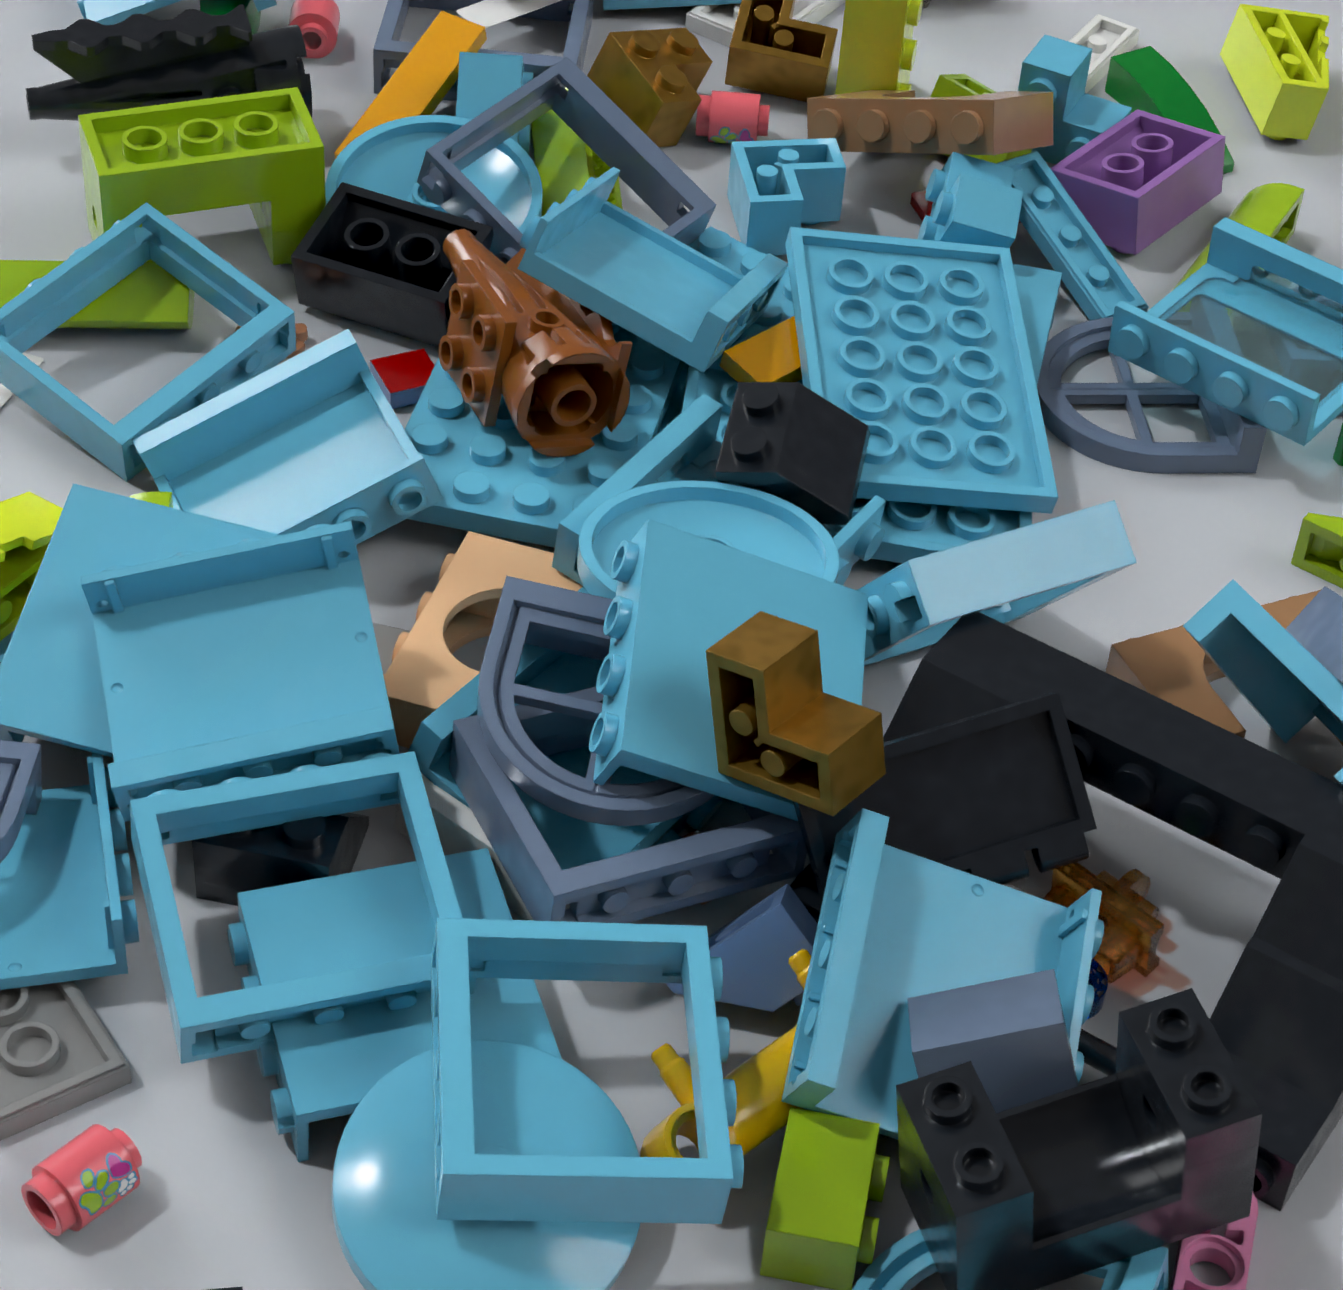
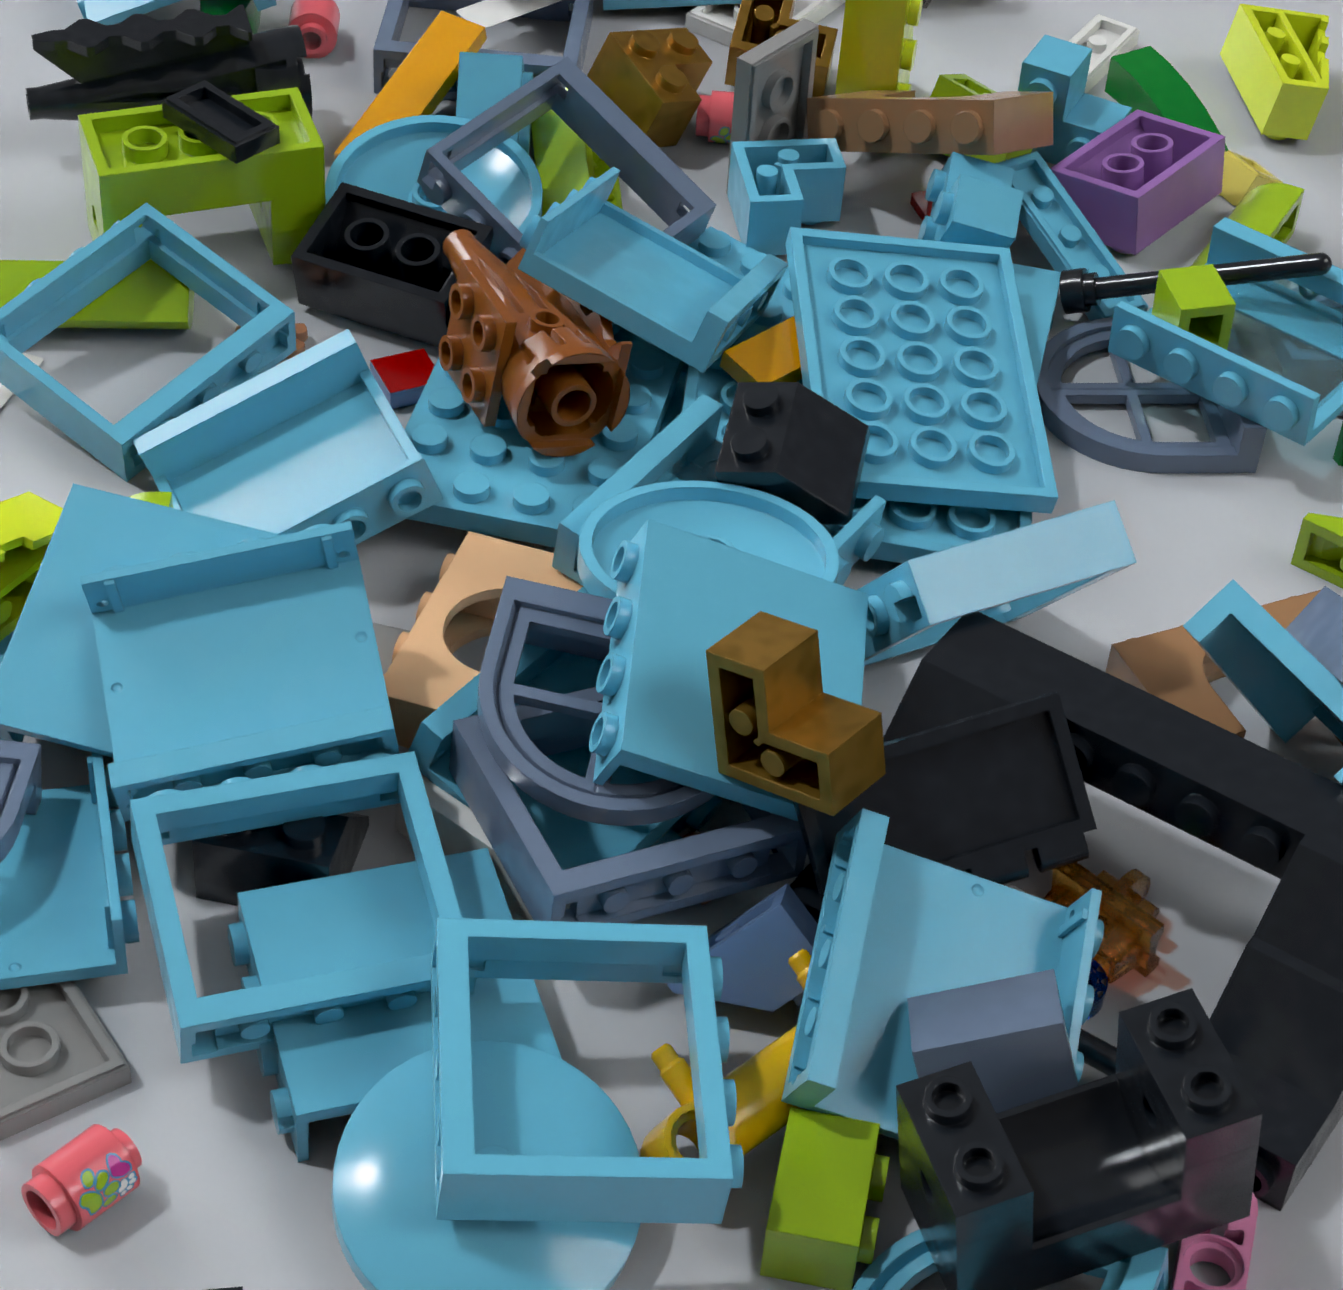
none -> black tile [162,80,280,164]
none -> light grey tile [726,18,819,194]
none -> black piece [1059,253,1332,314]
none -> lime brick [1152,264,1236,350]
none -> light yellow slope [1219,150,1283,206]

